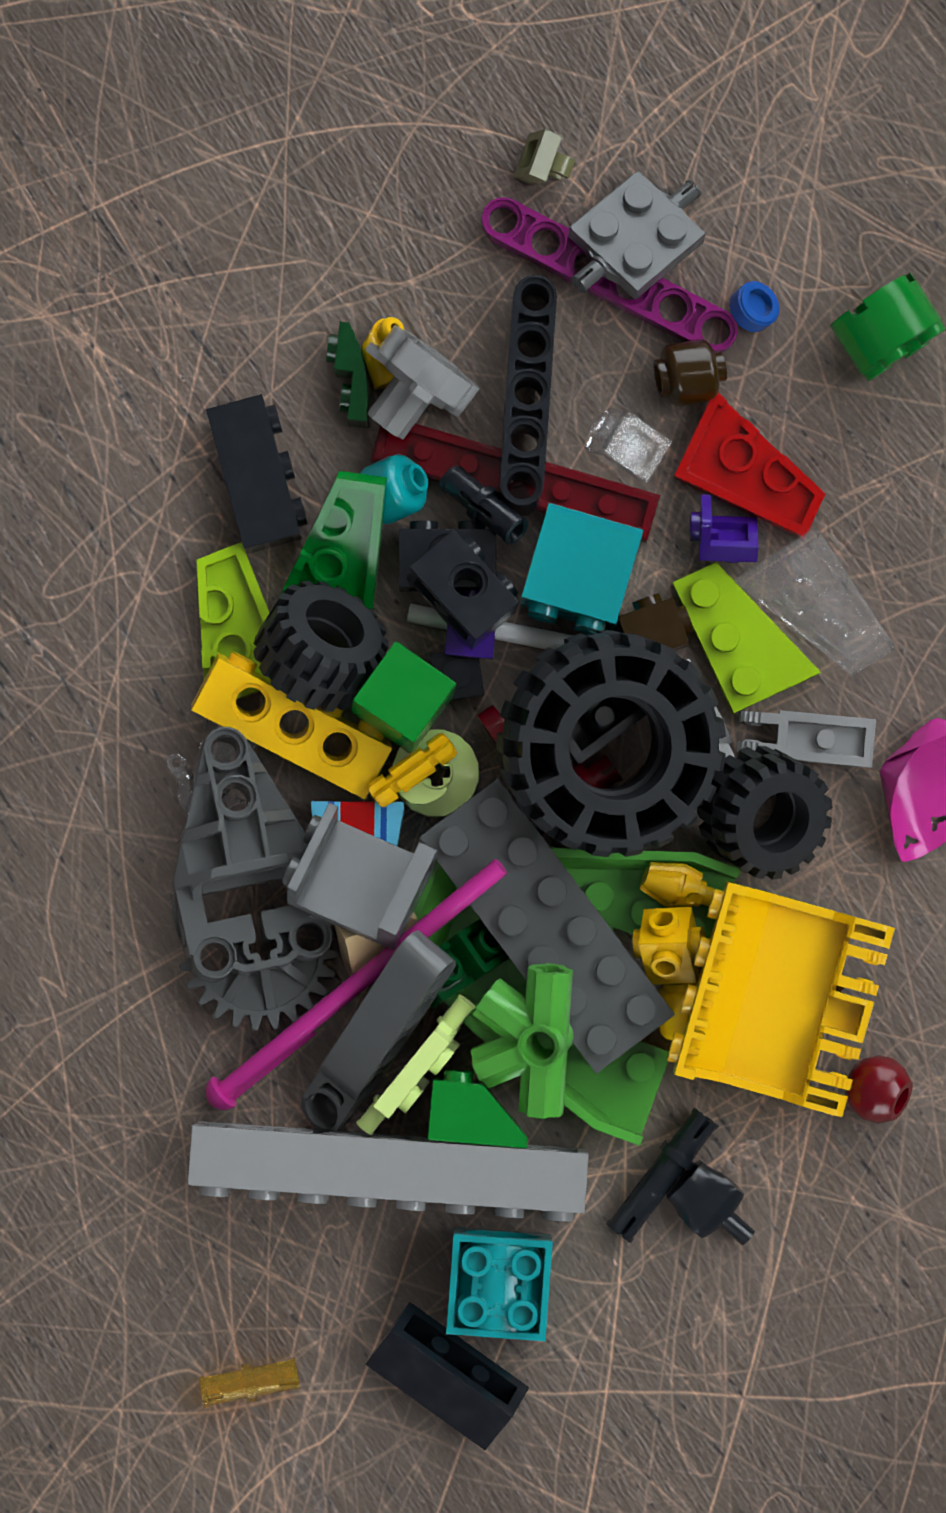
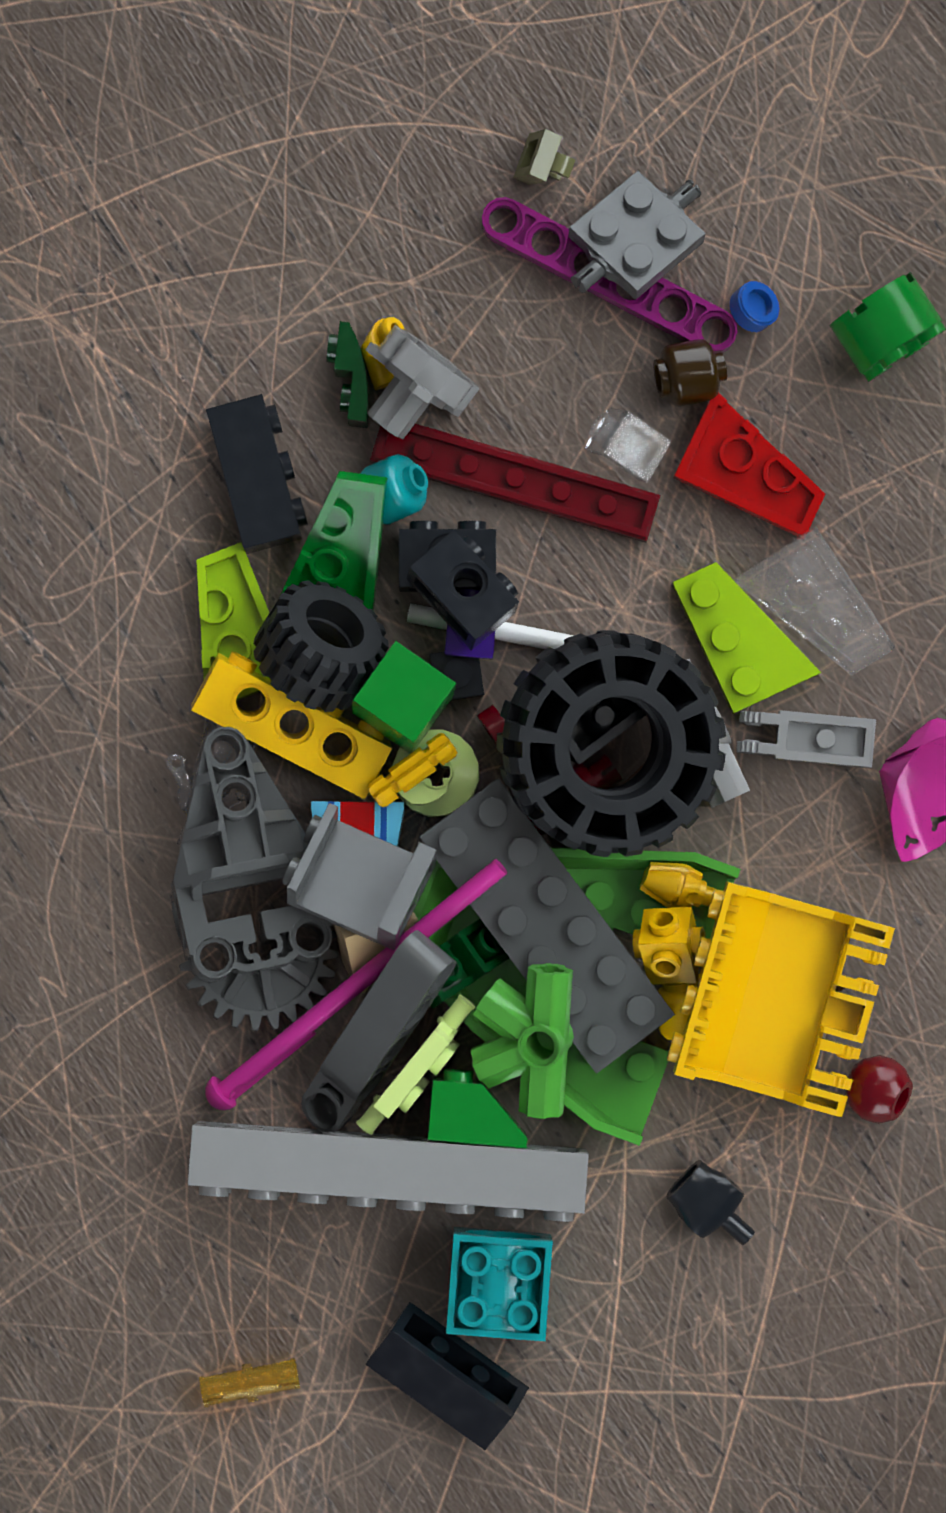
black pin [440,465,529,545] -> none
black beam [498,275,557,516] -> none
teal brick [520,503,643,635] -> none
black pin [606,1107,719,1243] -> none
dark brown brick [617,593,694,651] -> none
dark purple bracket [689,495,759,563] -> none
black tyre [697,746,833,880] -> none

